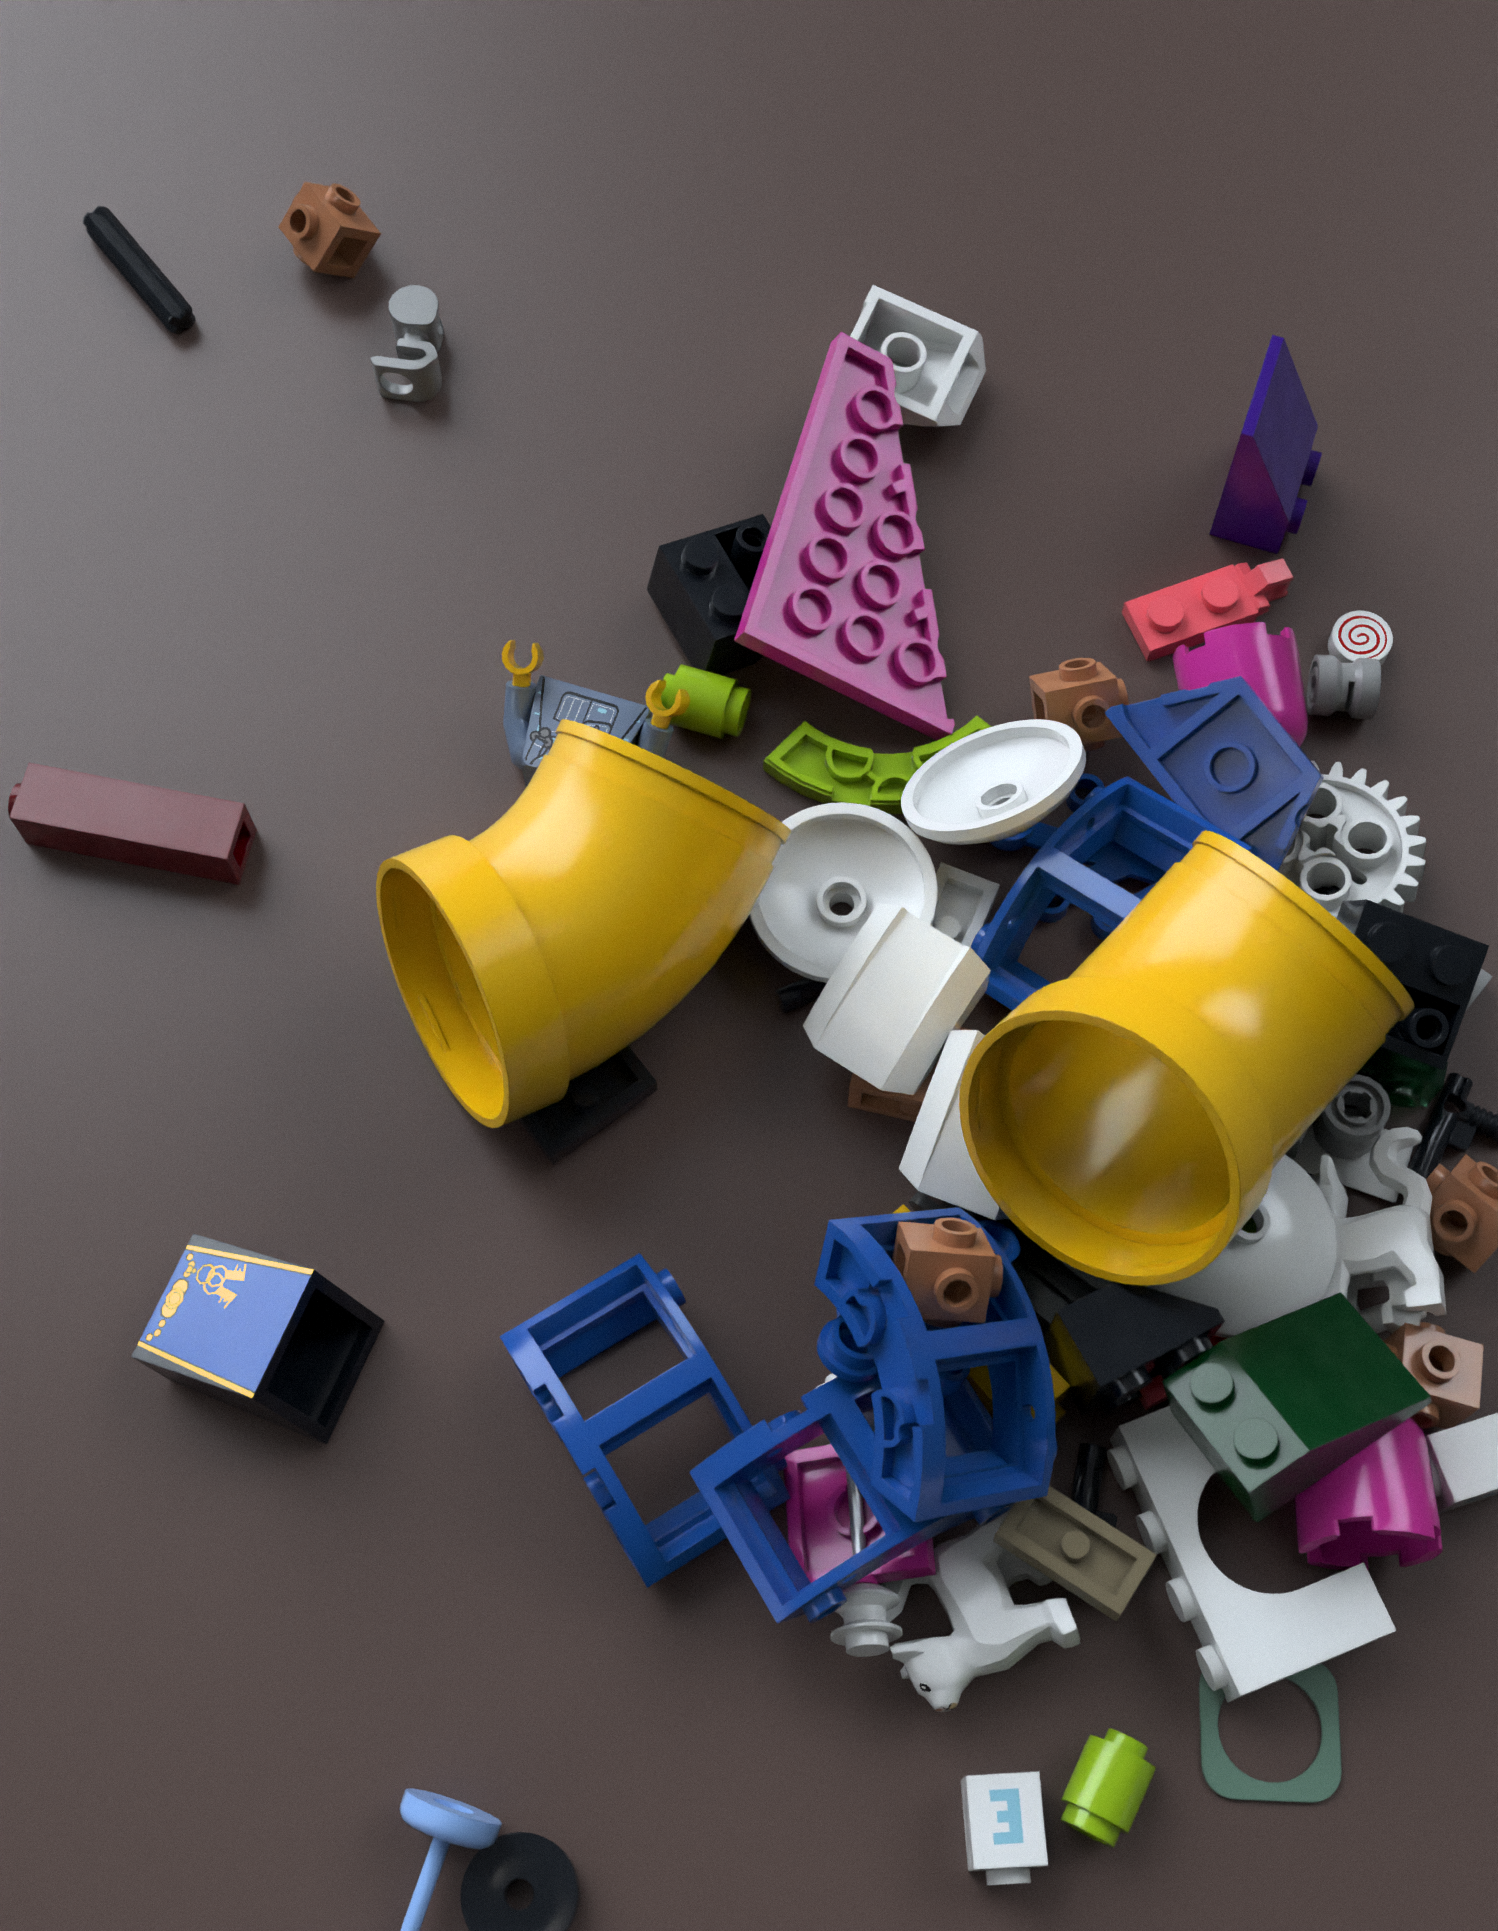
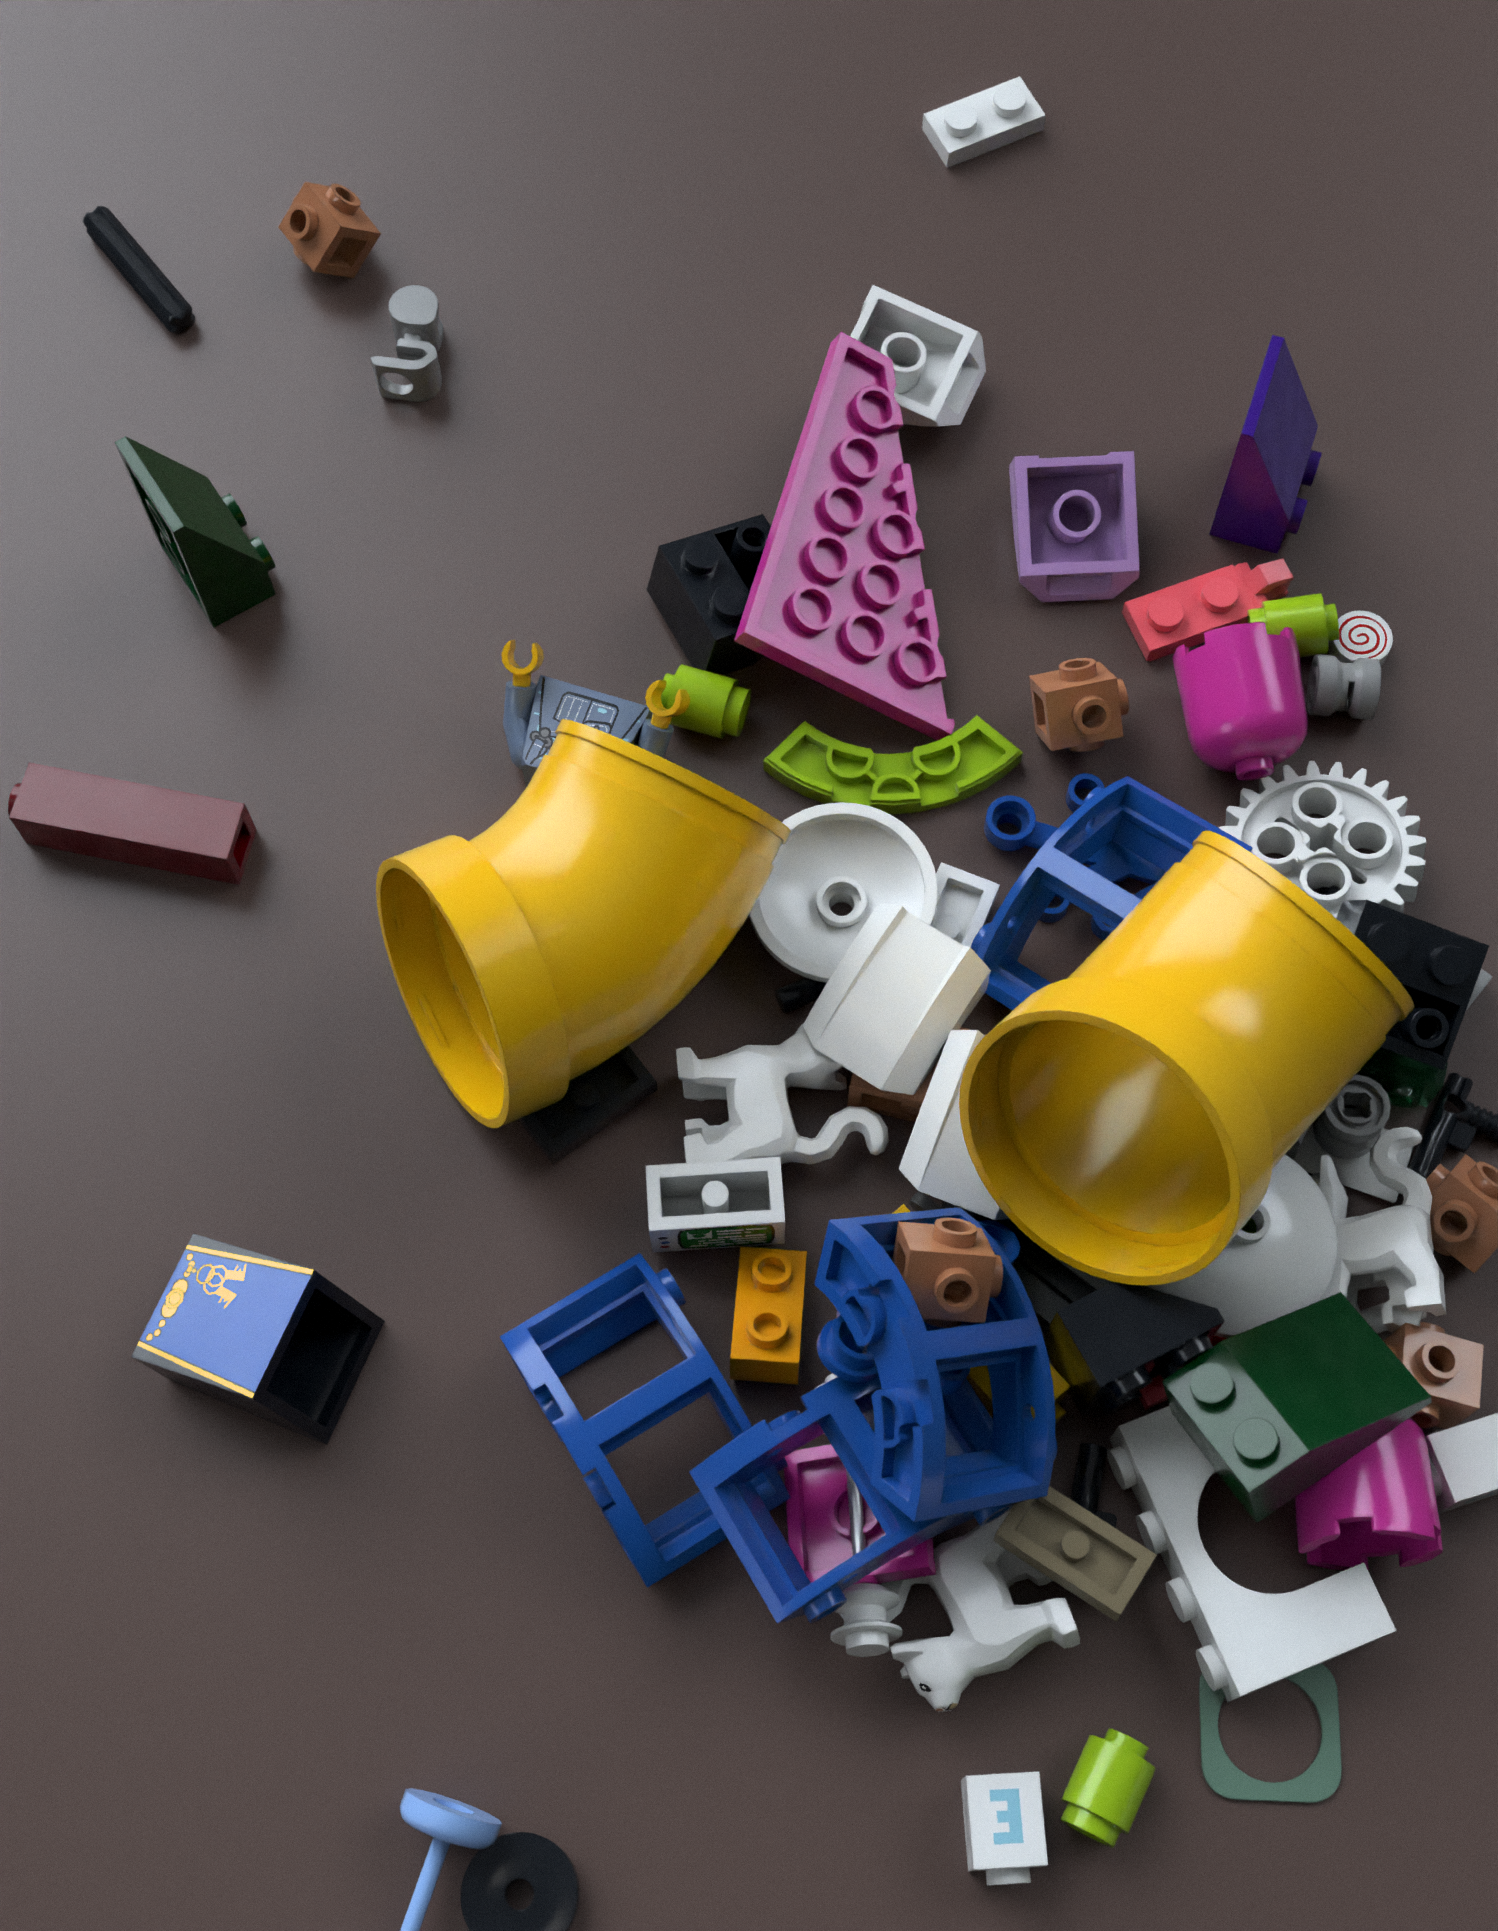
white dish [901,719,1086,845] -> none
blue wing [1104,676,1324,872] -> none
none -> dark green slope [115,436,276,628]
none -> white brick [646,1157,785,1252]
none -> white animal [676,1024,889,1165]
none -> light orange plate [730,1247,807,1385]
none -> white plate [922,76,1046,168]
none -> lavender slope [1009,451,1140,602]
none -> lime brick [1247,593,1339,657]

